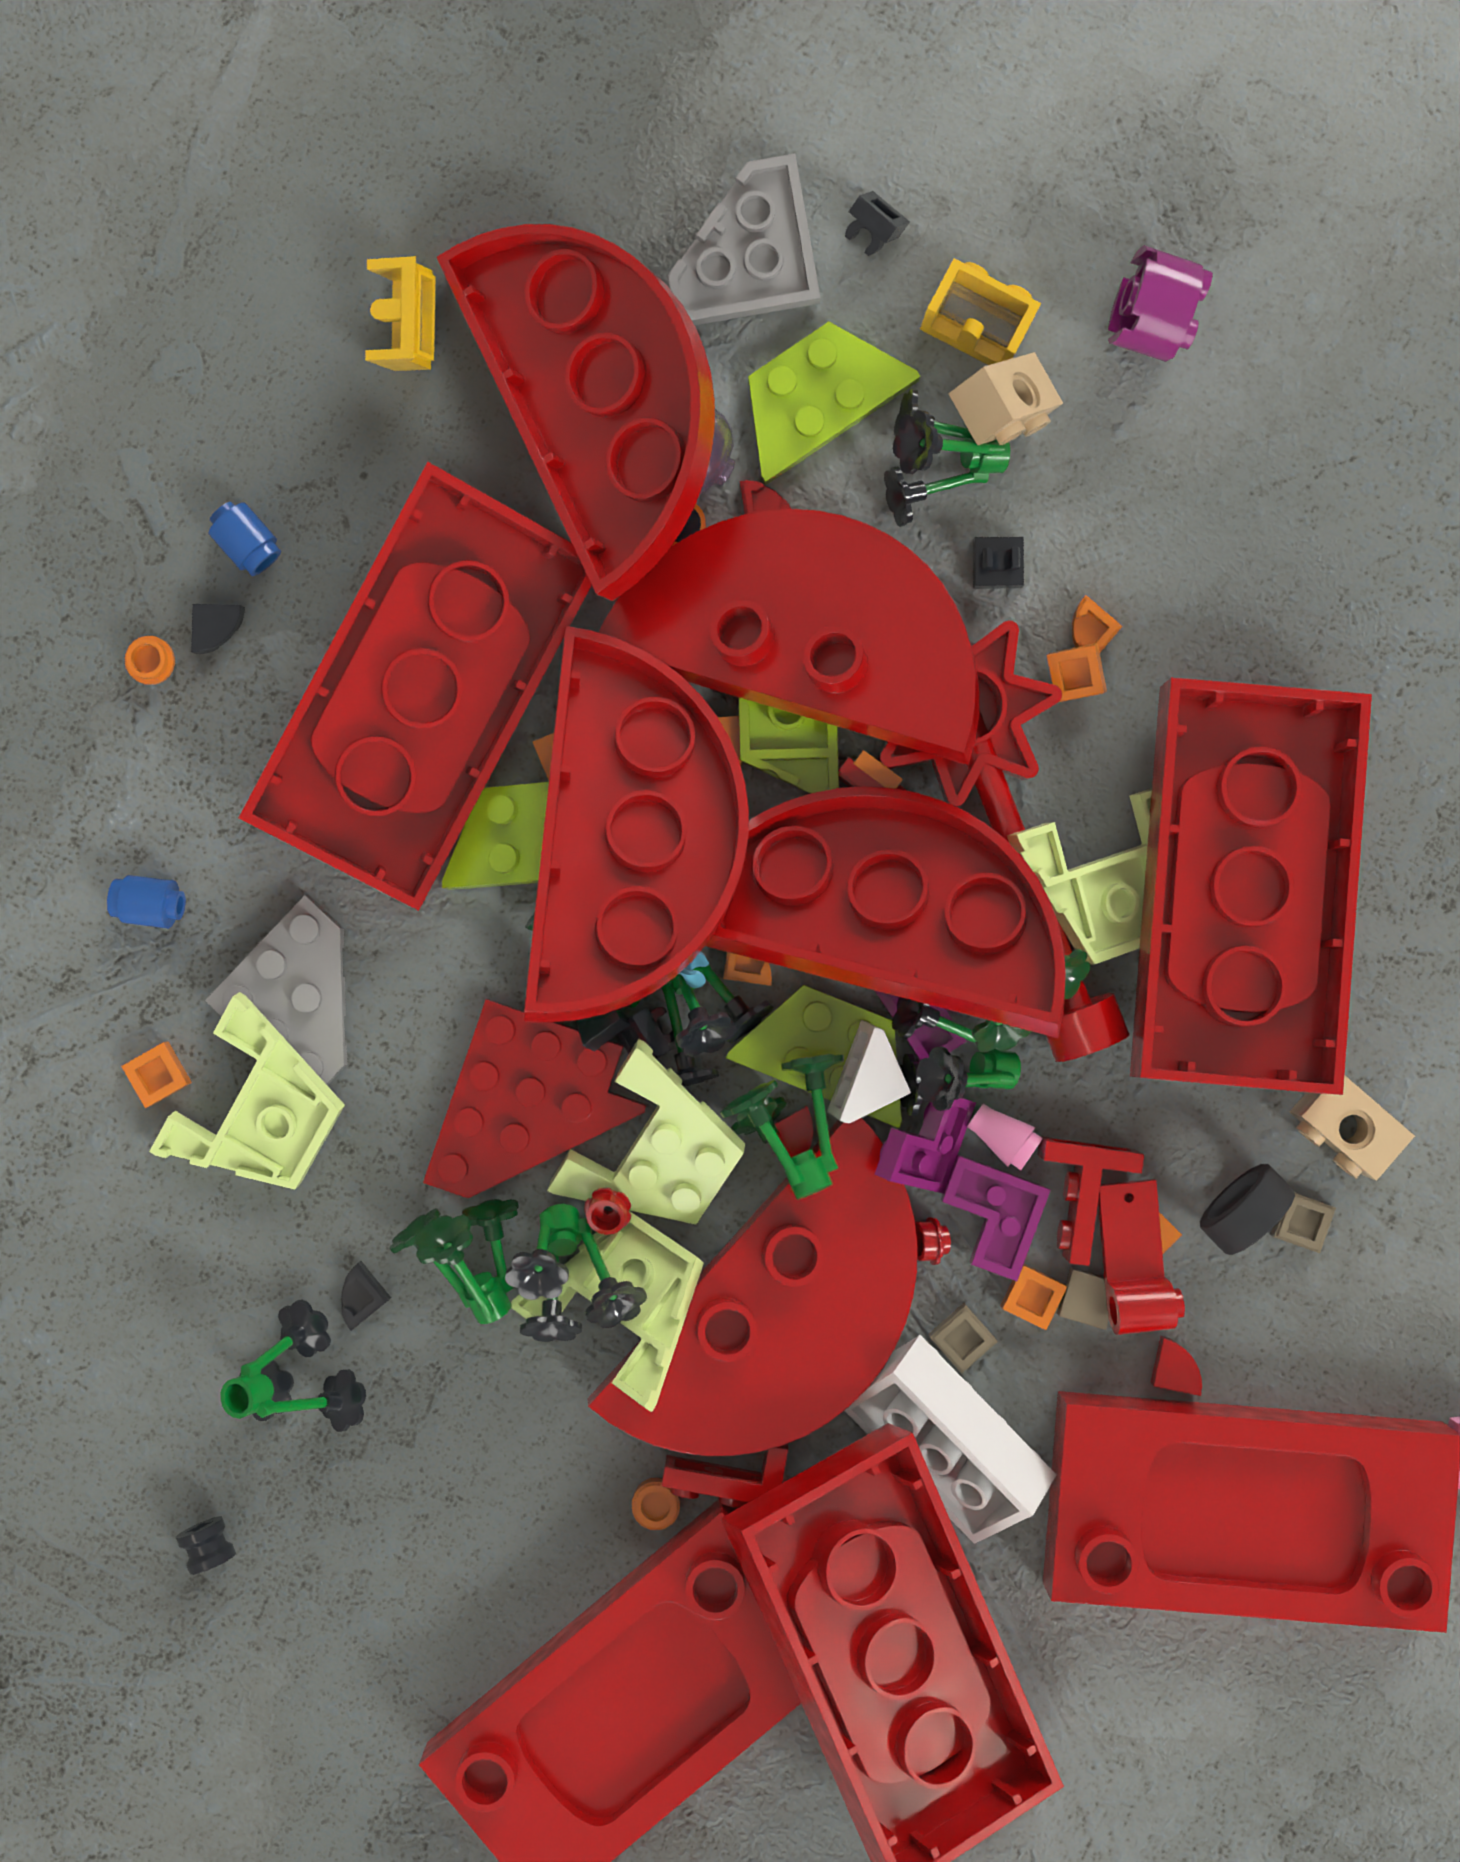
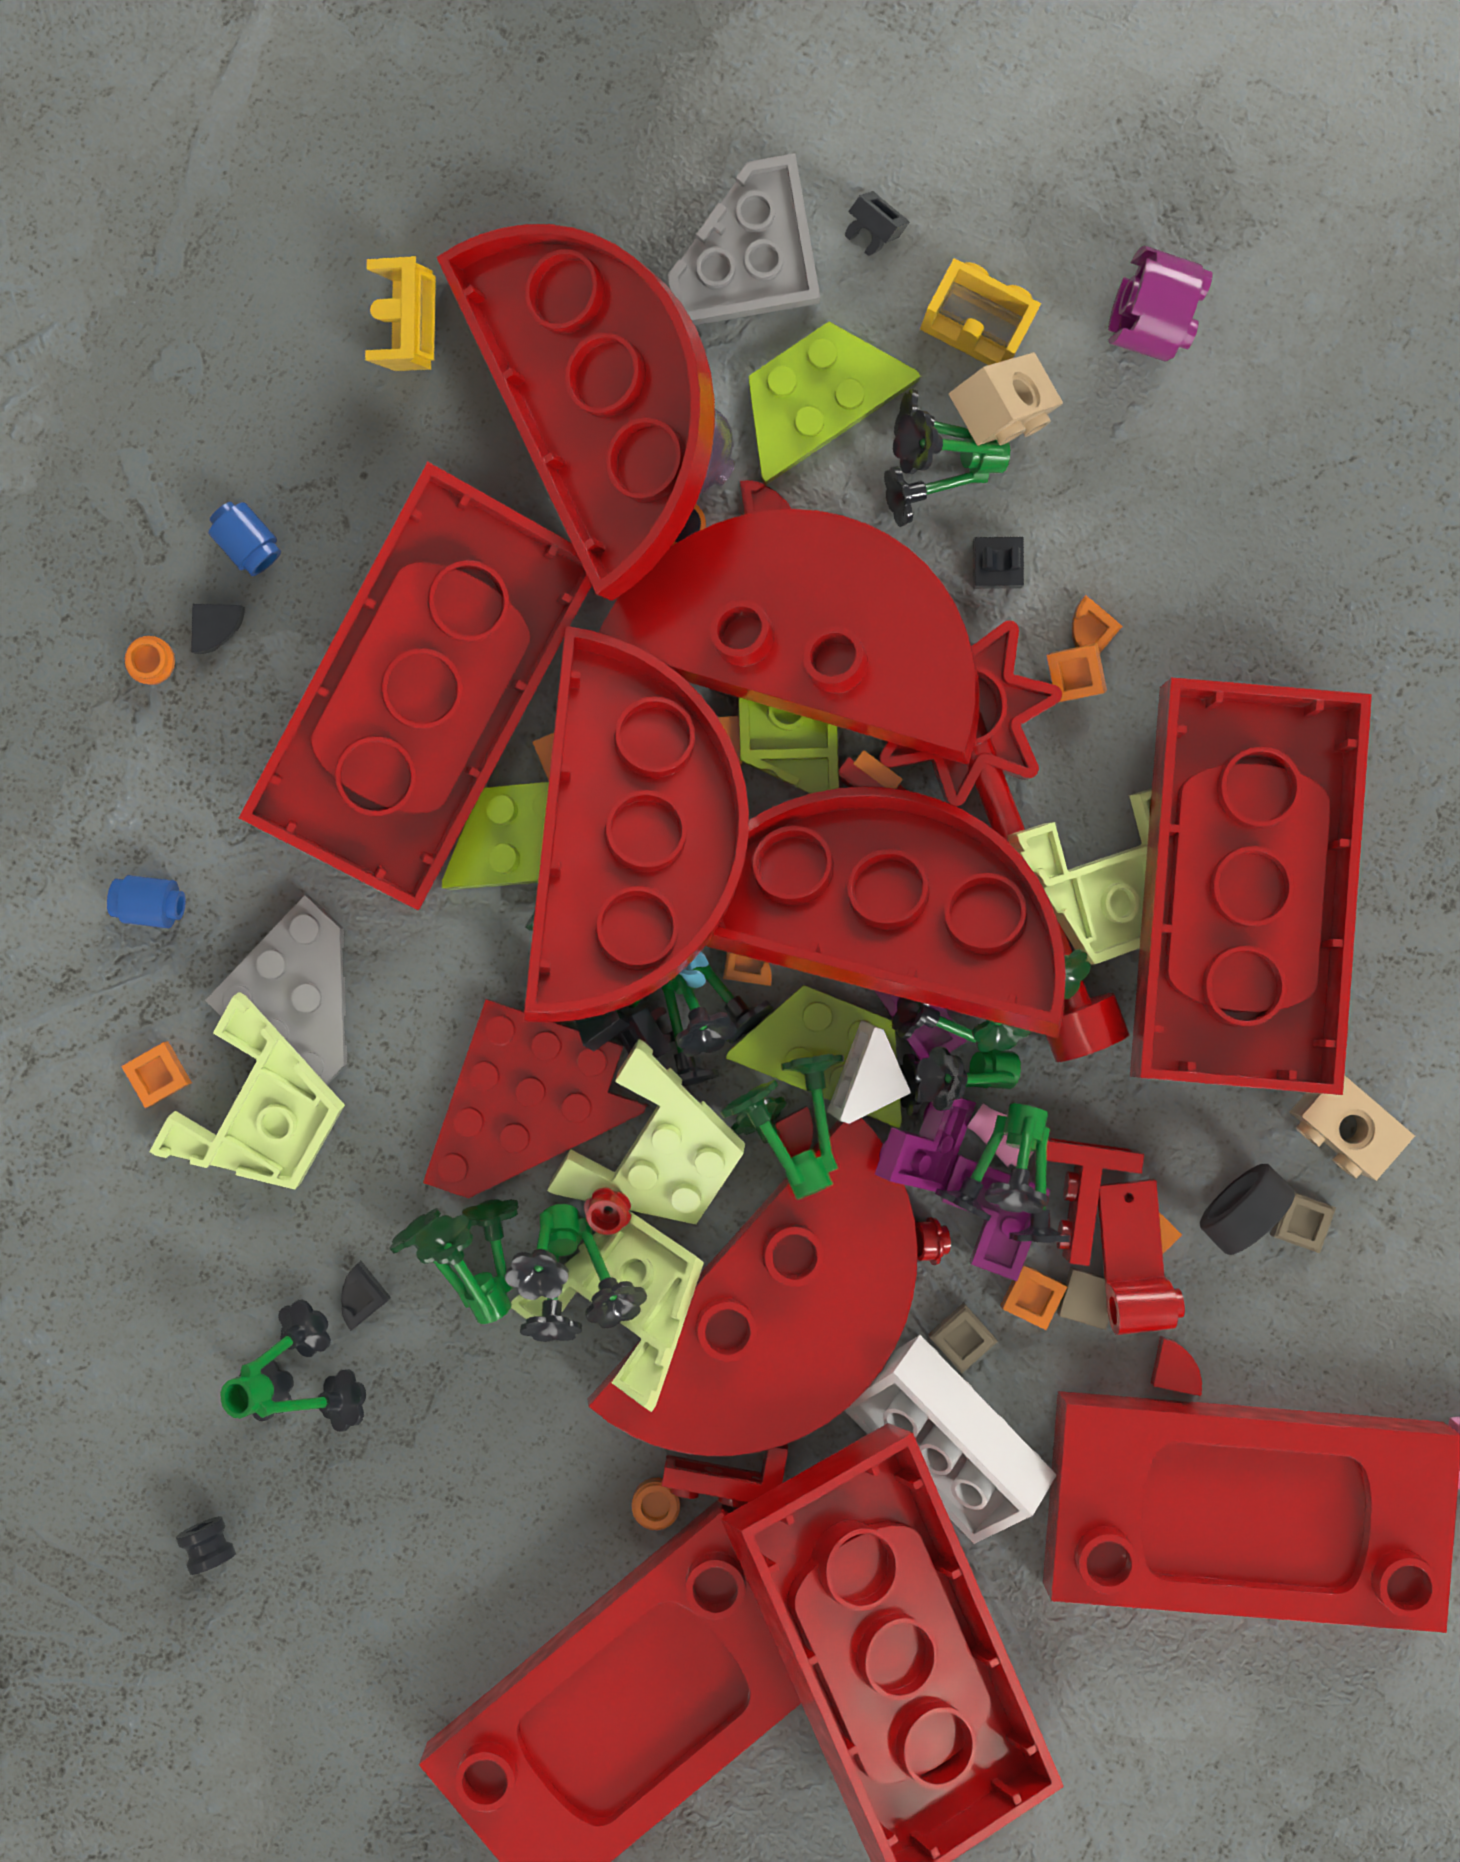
none -> plant [934,1103,1071,1243]

